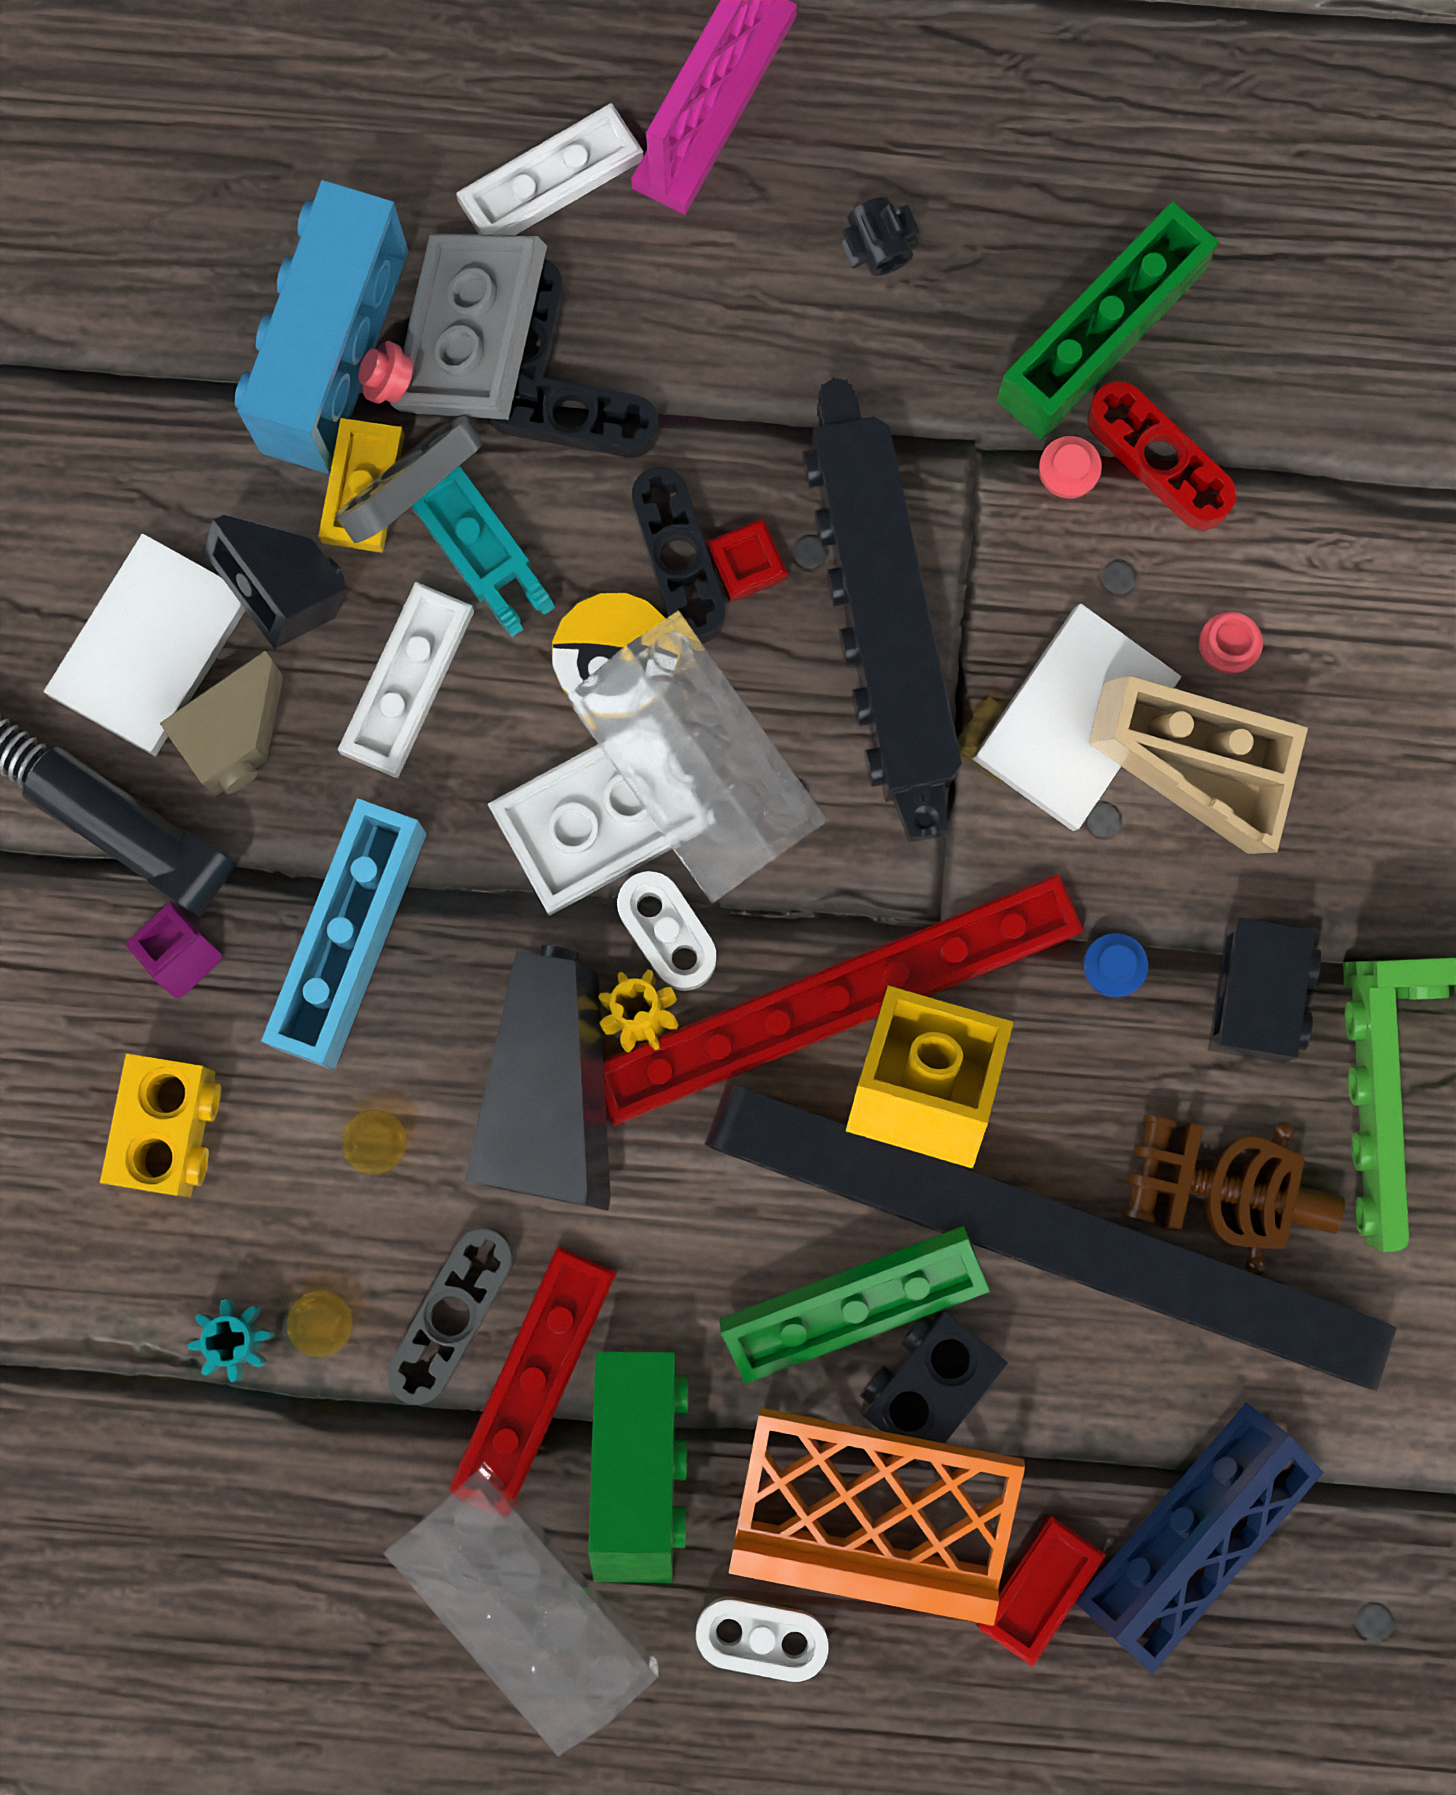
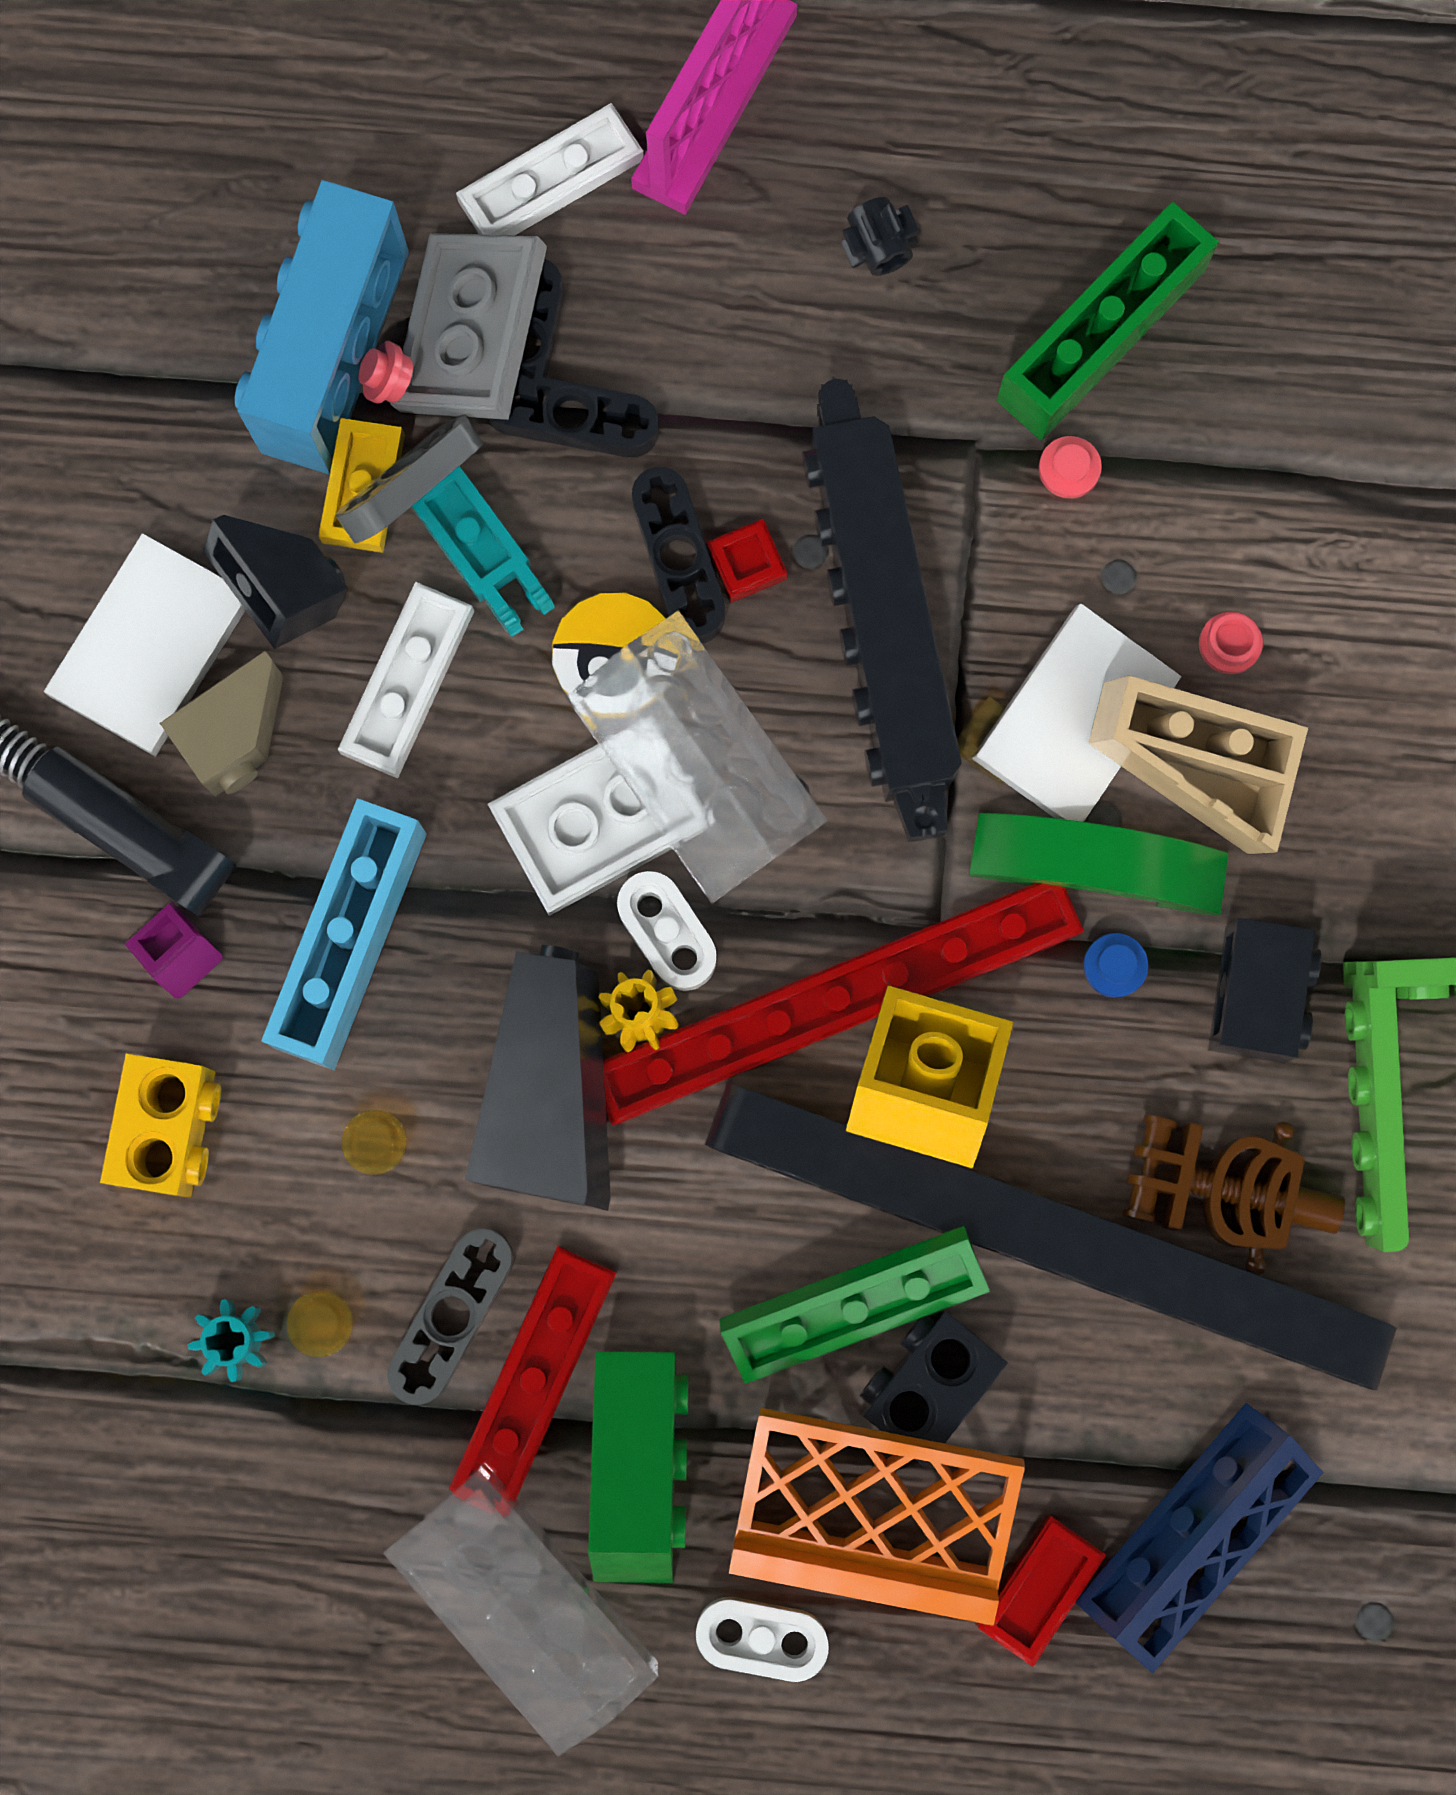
red beam [1087,382,1236,530] -> none
none -> green slope [969,813,1229,917]

